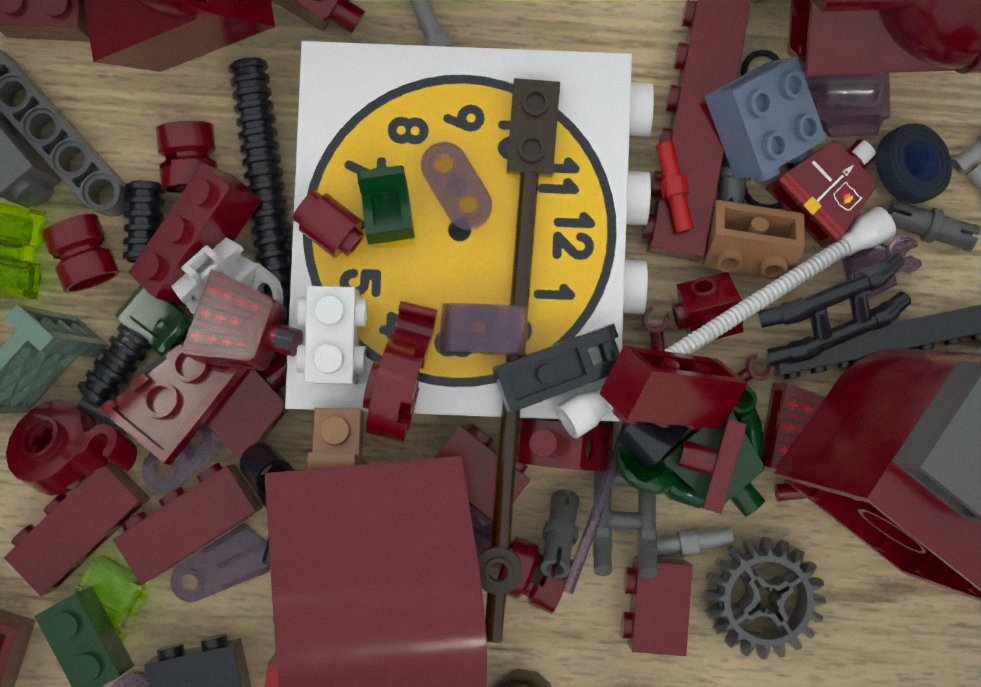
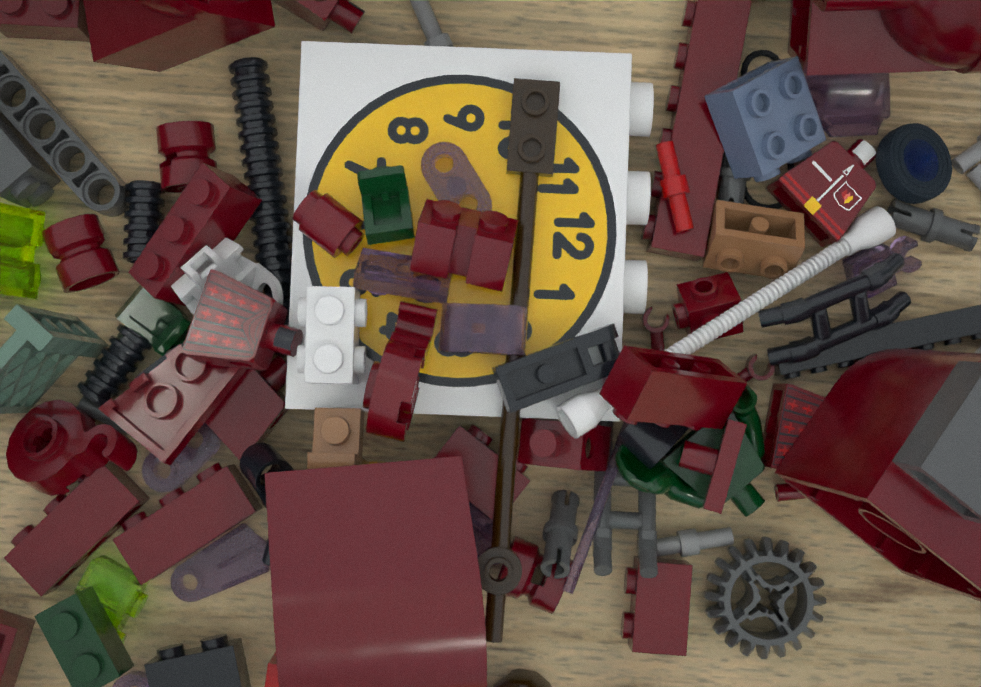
none -> plate [353,248,453,304]
none -> dark red brick [410,199,519,292]

